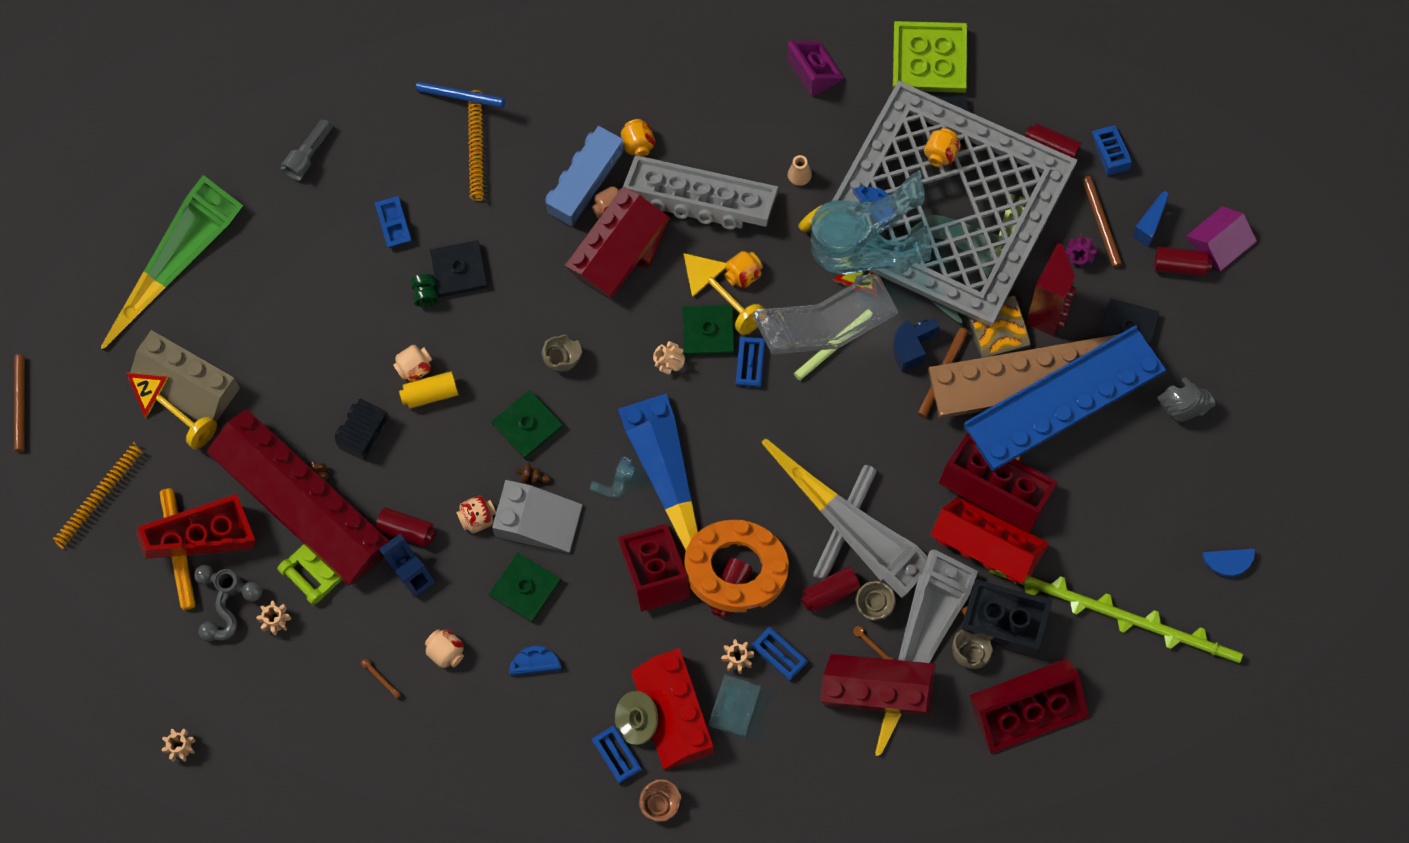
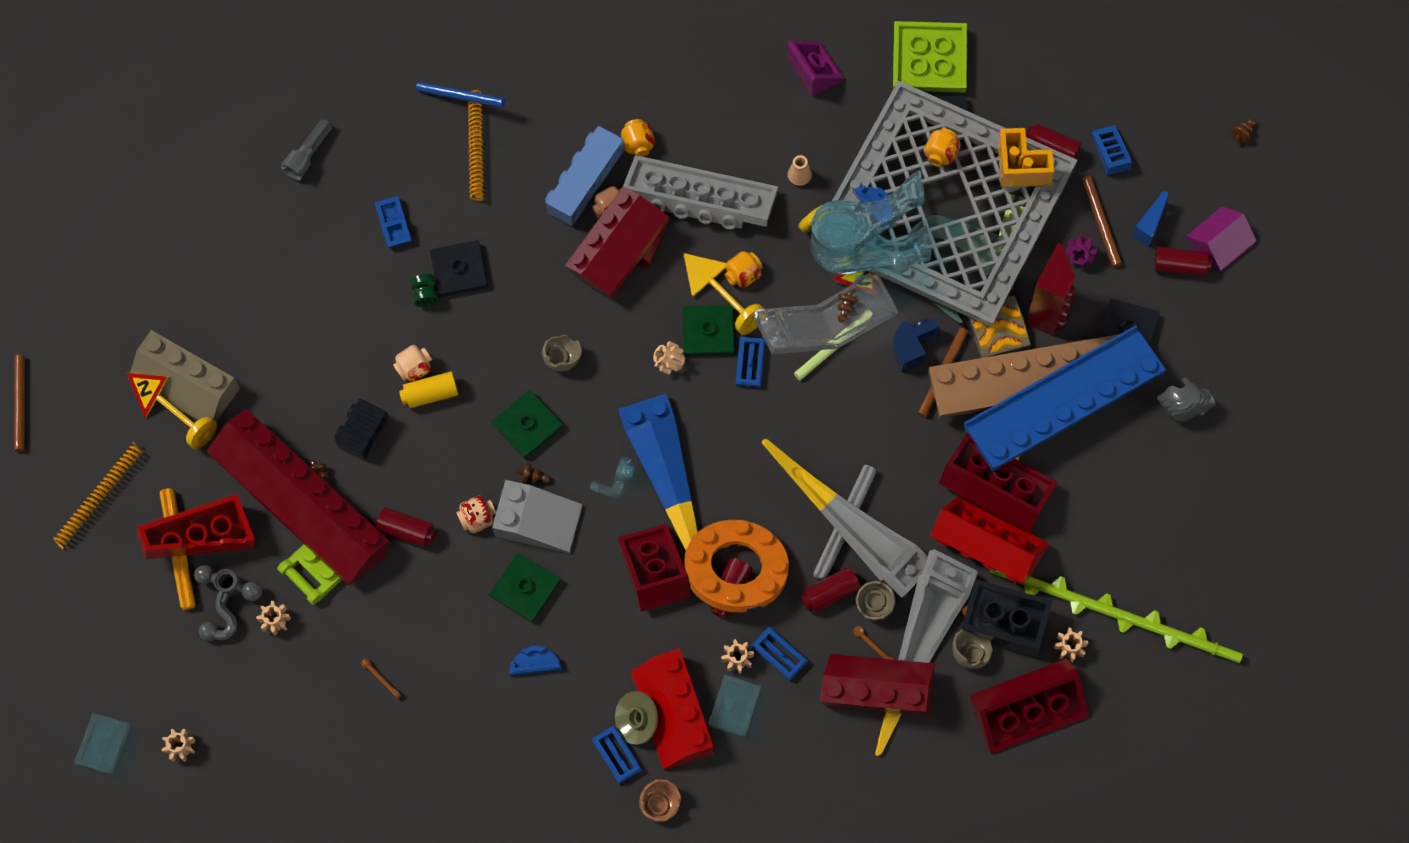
bright green plate [101,175,243,349] -> none
dark blue brick [379,534,435,598] -> none
light nougat head [425,629,464,668] -> none
blue tile [1202,549,1255,578] -> none
none -> clear light blue plate [74,713,131,775]
none -> reddish brown hair [837,290,858,323]
none -> light orange brick [997,128,1054,187]
none -> light nougat gear [1054,628,1088,662]
none -> reddish brown hair [1231,118,1256,143]

